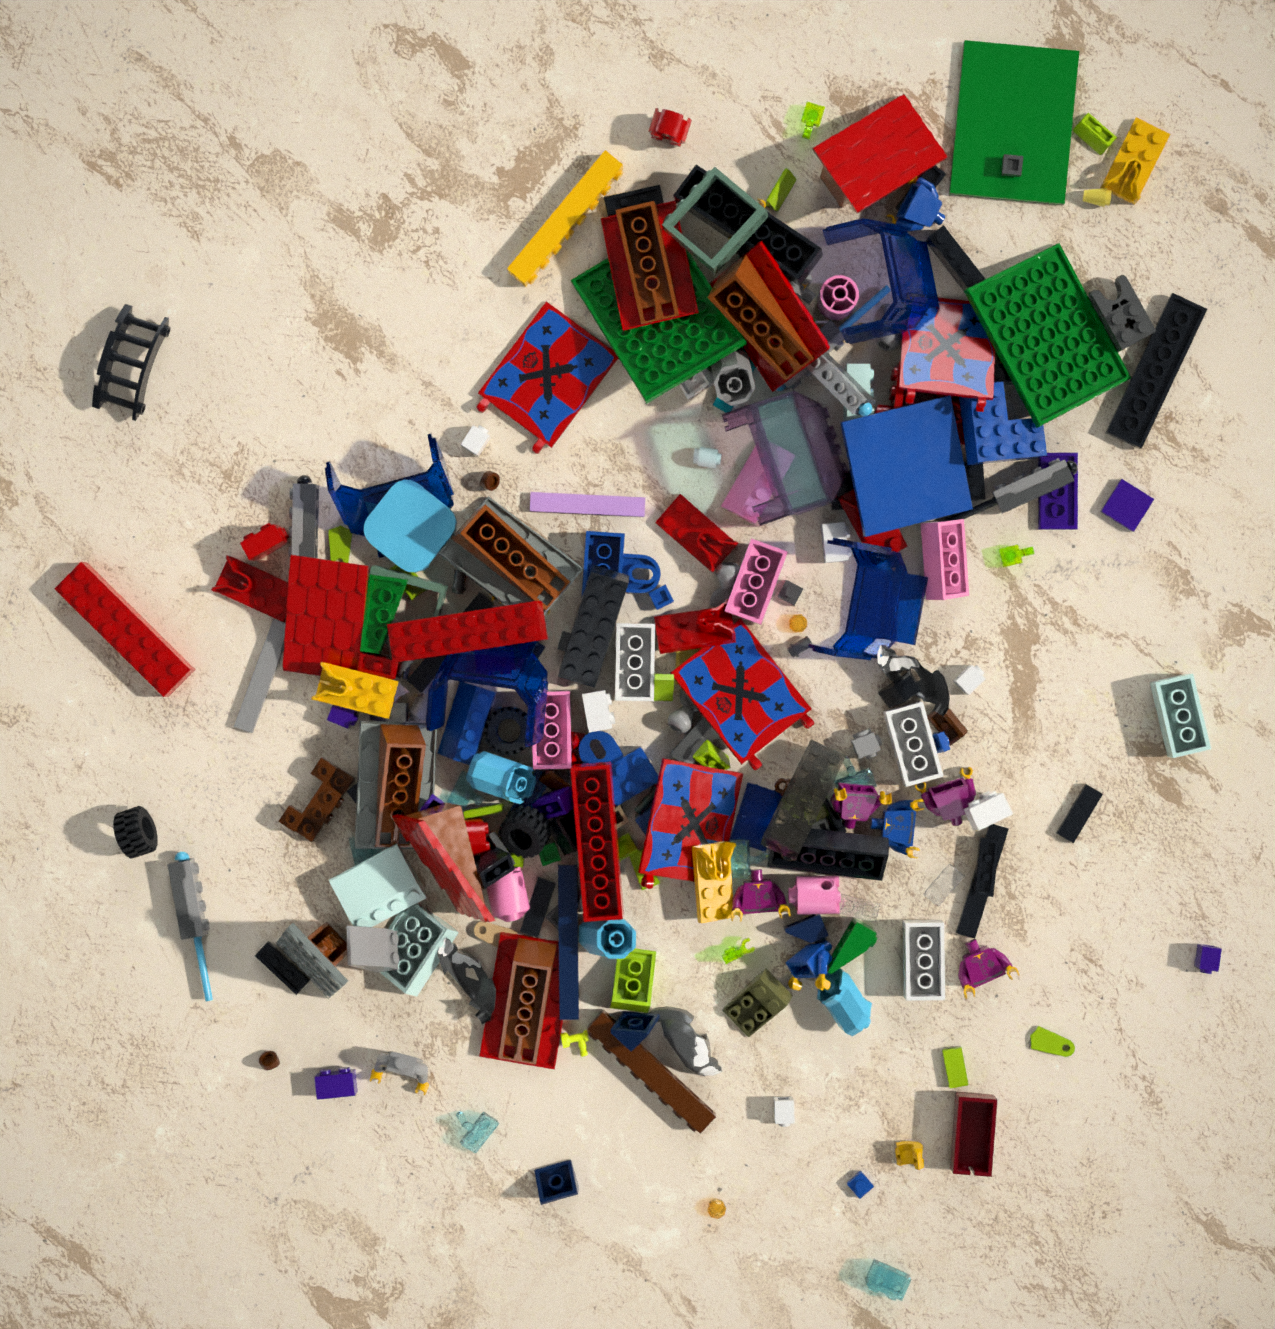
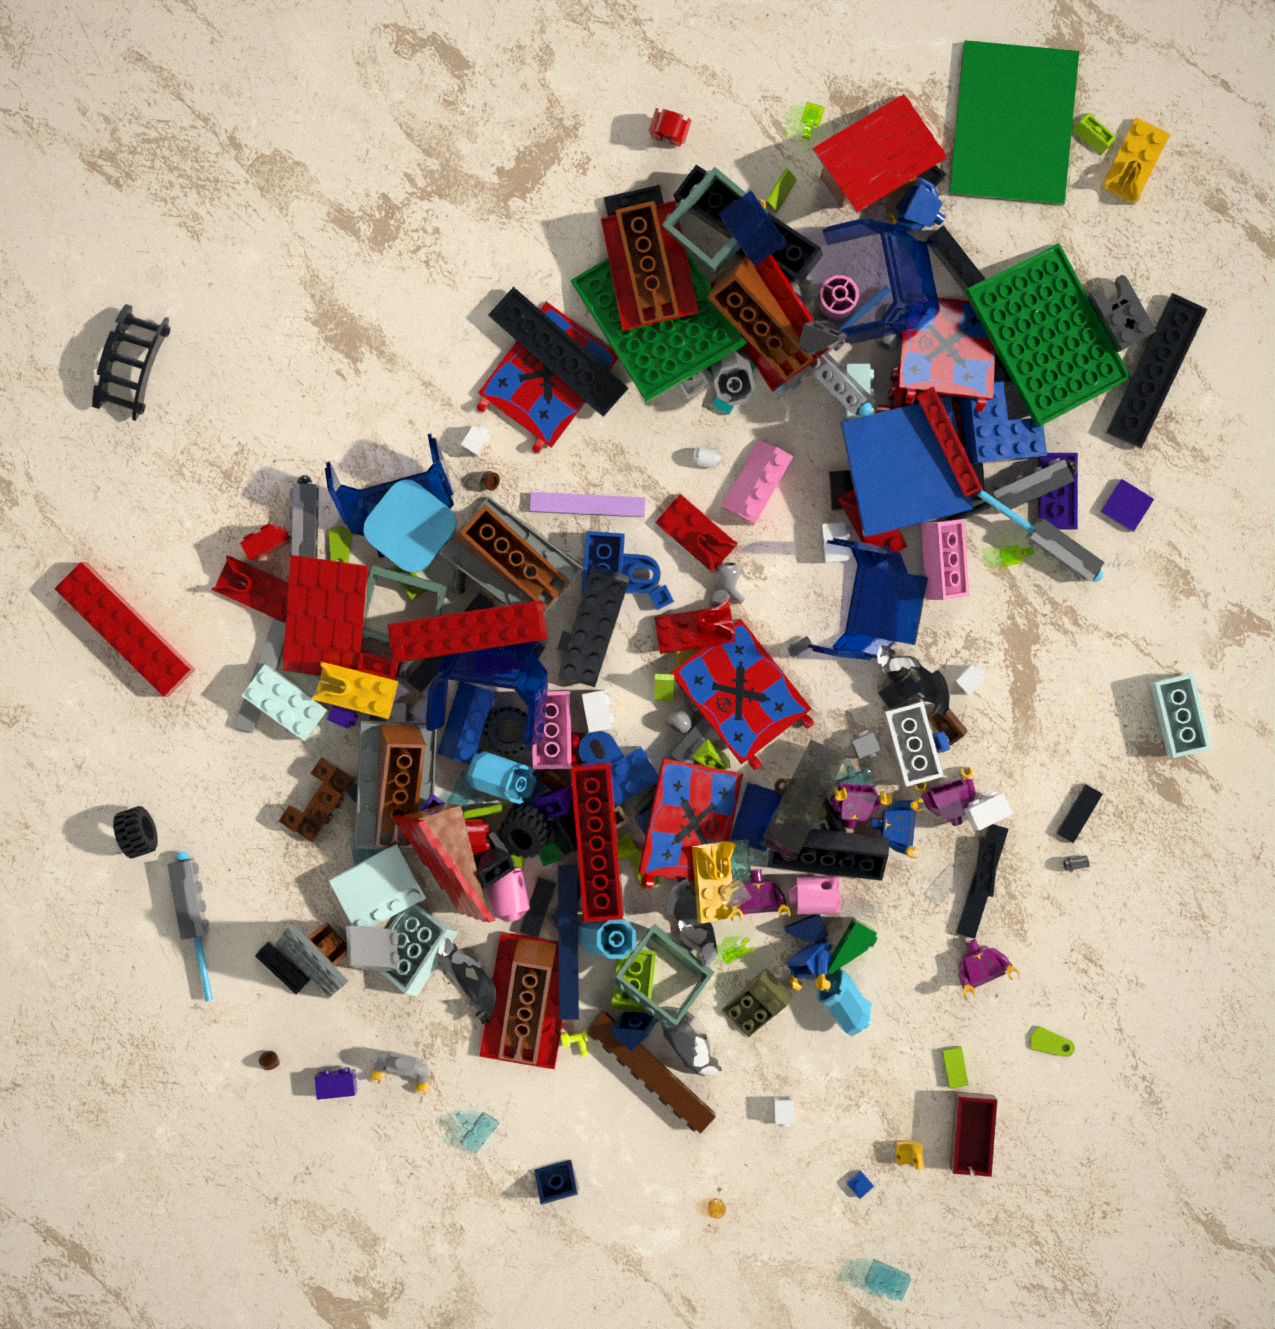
green wing [360,574,409,654] -> none
tan piece [474,921,517,948] -> none
yellow brick [507,150,624,287] -> none
white brick [615,623,655,701] -> none
windscreen [722,390,849,526] -> none
bright pink slope [725,538,788,625] -> none
dark grey plate [777,580,803,606] -> none
clear yellow tile [789,614,807,633] -> none
white brick [903,920,945,1001] -> none
dark grey plate [1001,154,1023,177] -> none
light yellow cone [1083,188,1112,207] -> none
dark purple brick [1194,944,1222,974] -> none
none -> light aqua brick [241,664,328,741]
none -> black plate [488,286,629,418]
none -> sand green window [611,924,714,1029]
none -> dark grey animal [666,876,718,967]
none -> clear blue piece [719,191,787,266]
none -> clear brick [720,878,752,910]
none -> dark grey slope [798,321,847,354]
none -> red tile [916,386,983,497]
none -> piece [978,490,1105,582]
none -> dark grey pin [1063,855,1090,873]

